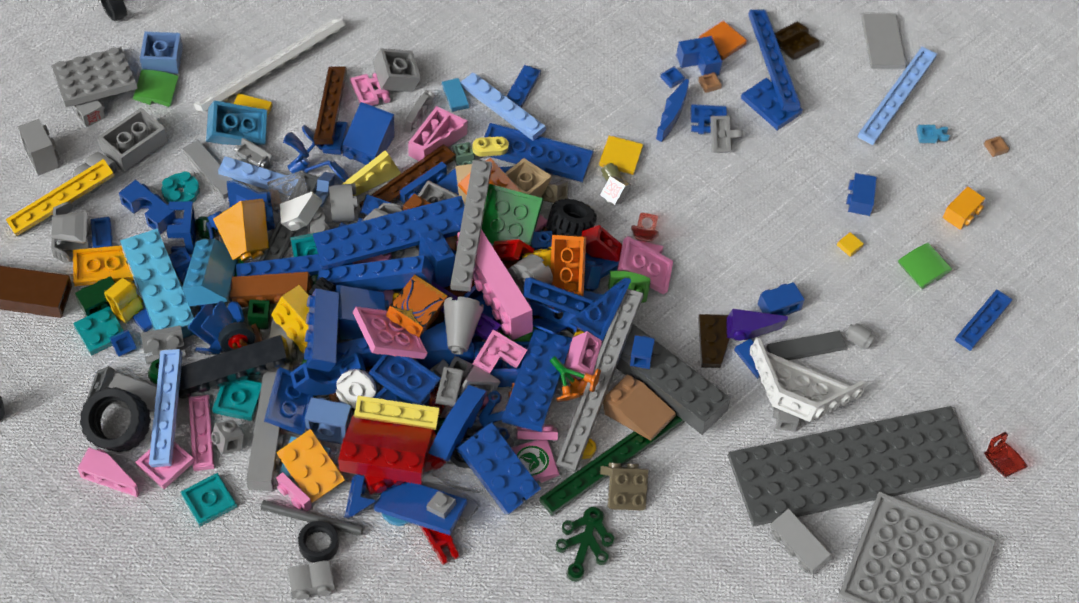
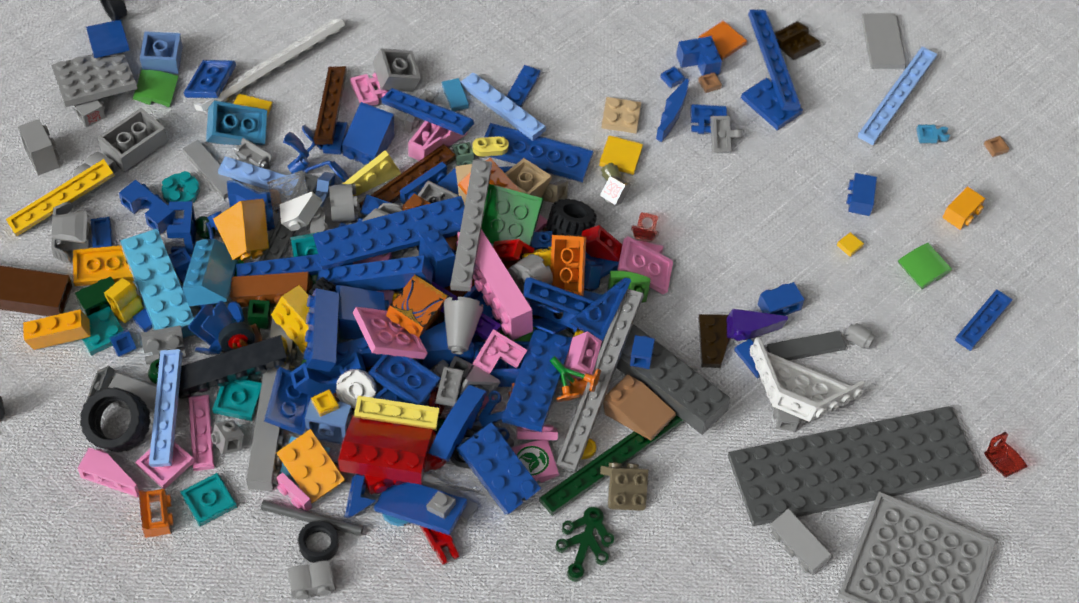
none -> light orange brick [23,309,91,350]
none -> blue tile [86,19,130,58]
none -> orange window [138,489,174,538]
none -> blue tile [183,60,237,98]
none -> yellow tile [311,389,339,417]
none -> blue tile [381,88,474,135]
none -> tan plate [601,97,641,134]

